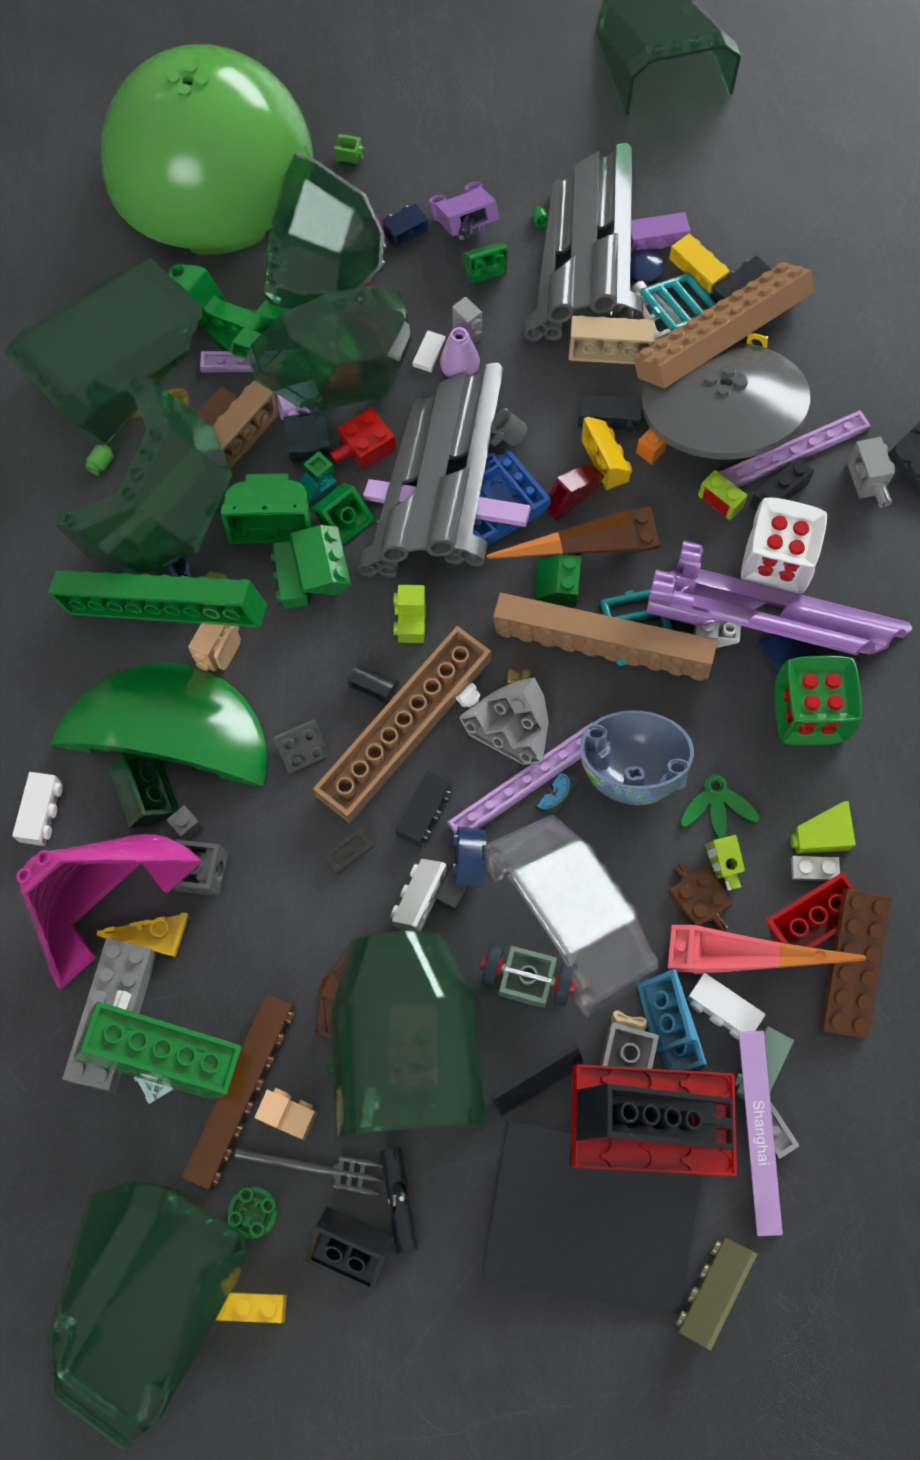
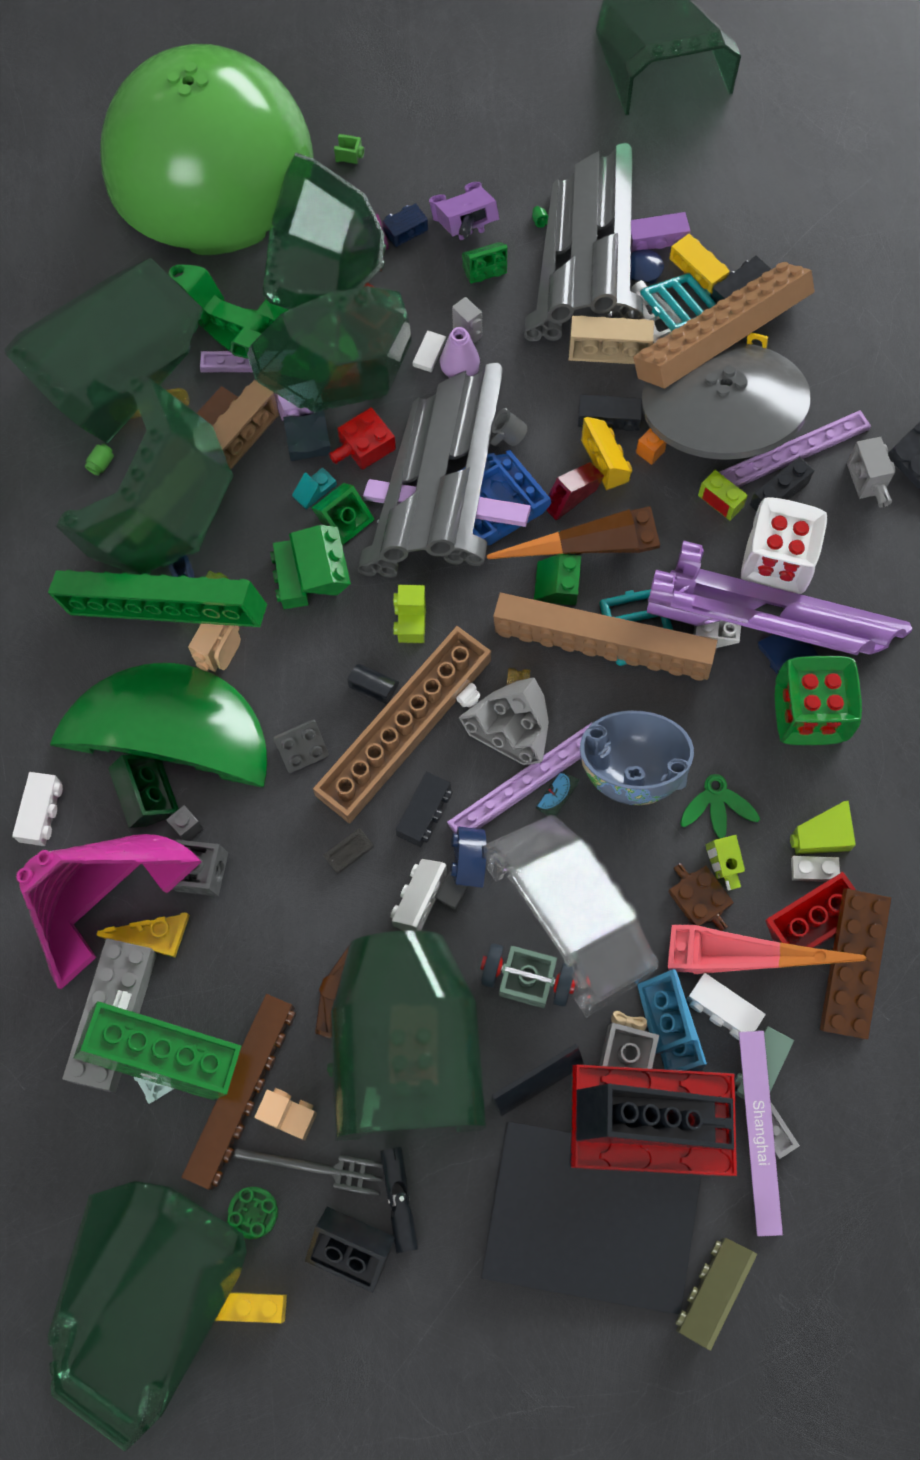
green container [221,473,312,545] -> none
green panel [303,451,335,481] -> none

